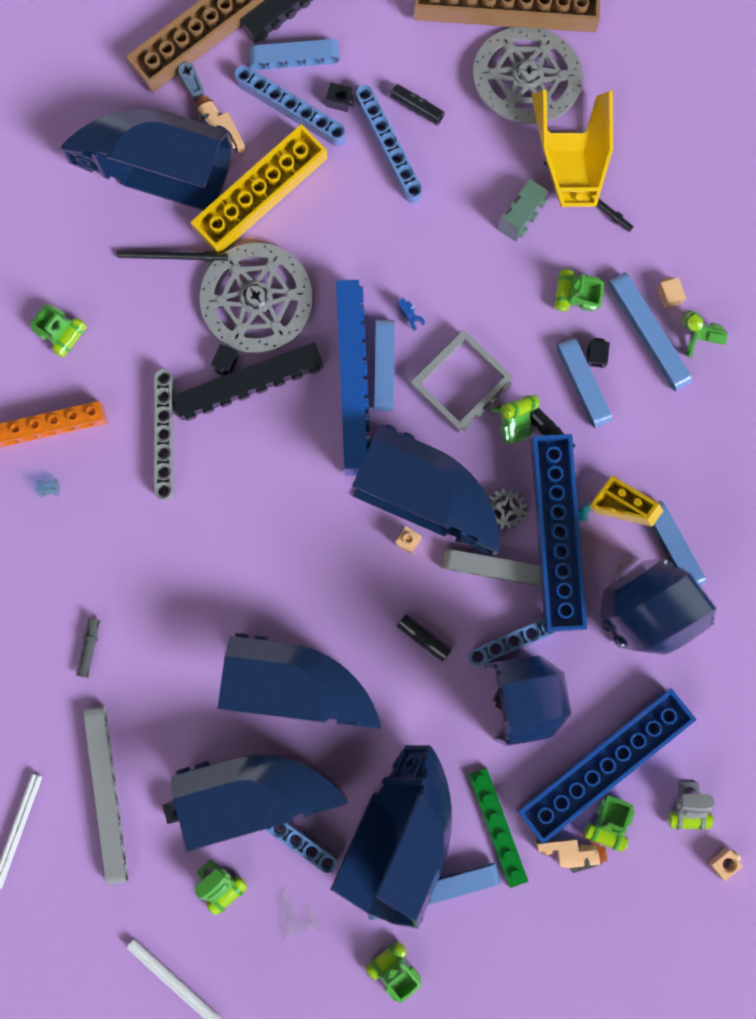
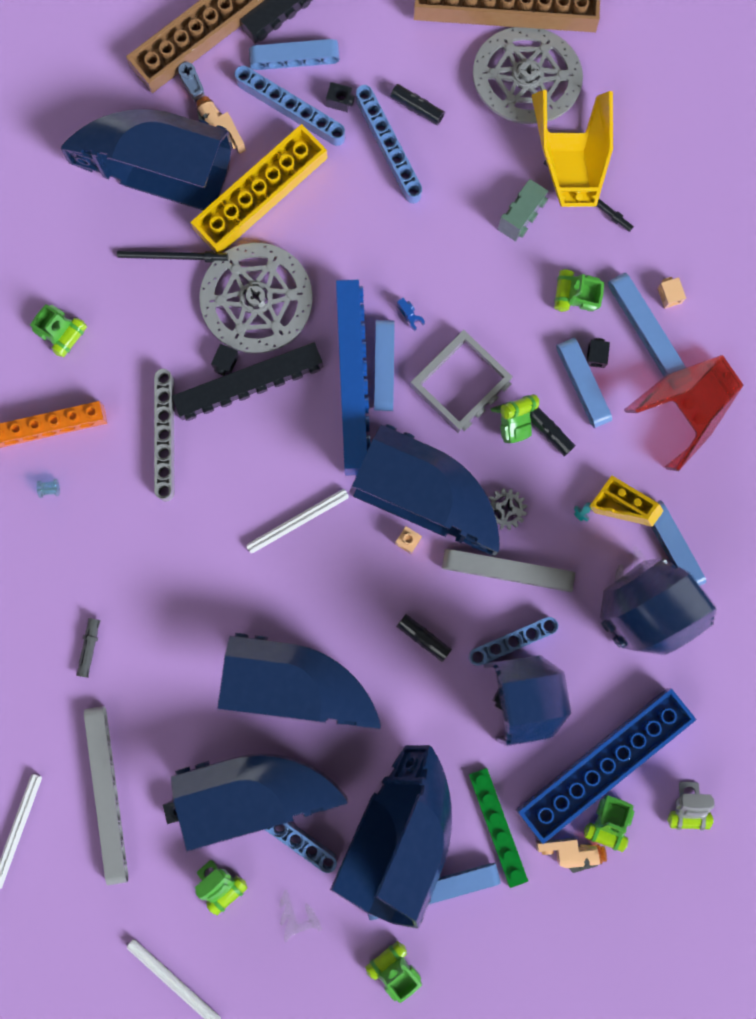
blue brick [530,434,587,633] -> none
bright green piece [681,310,728,358] -> none
light nougat brick [707,848,743,881] -> none
none -> white axle [246,489,349,553]
none -> clear red windscreen [624,355,744,471]

